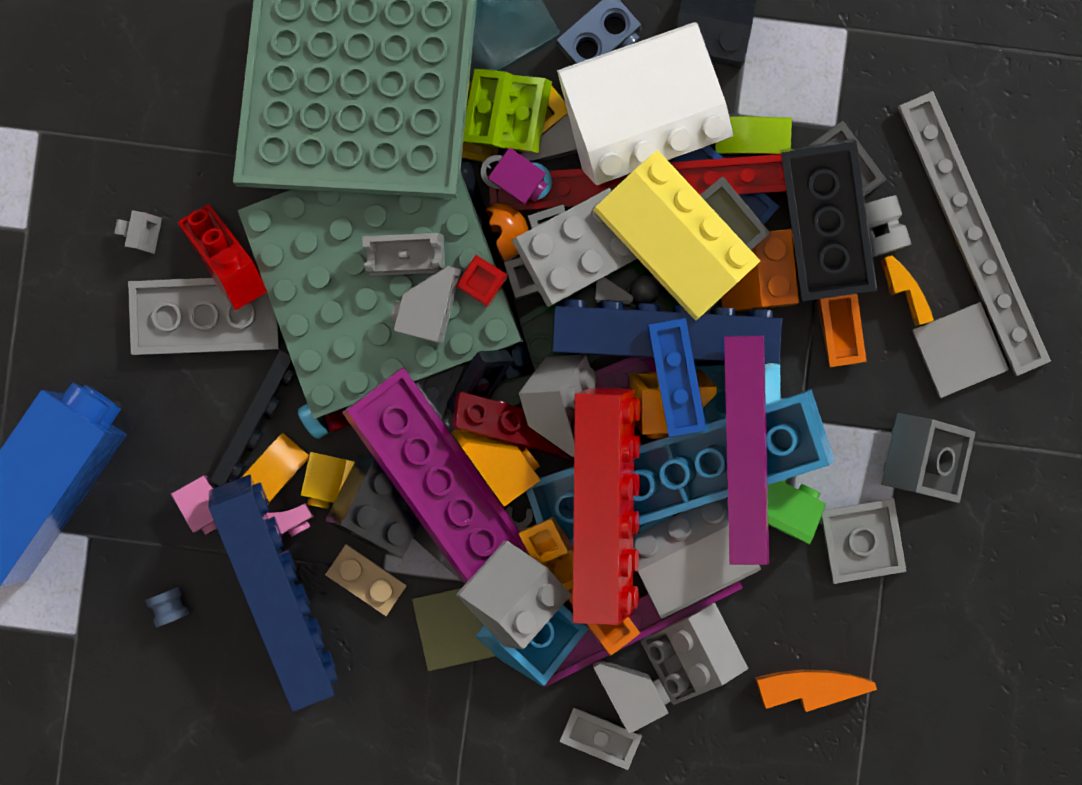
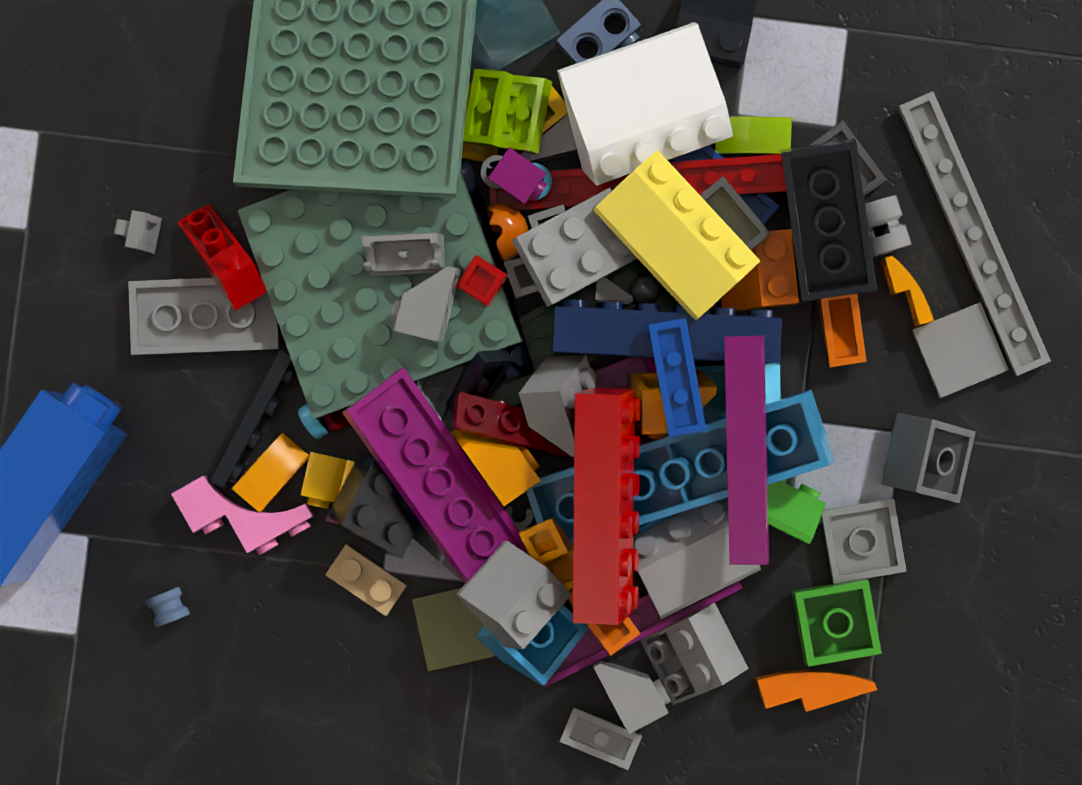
dark blue brick [208,474,338,712] -> none
none -> bright green brick [791,579,882,667]

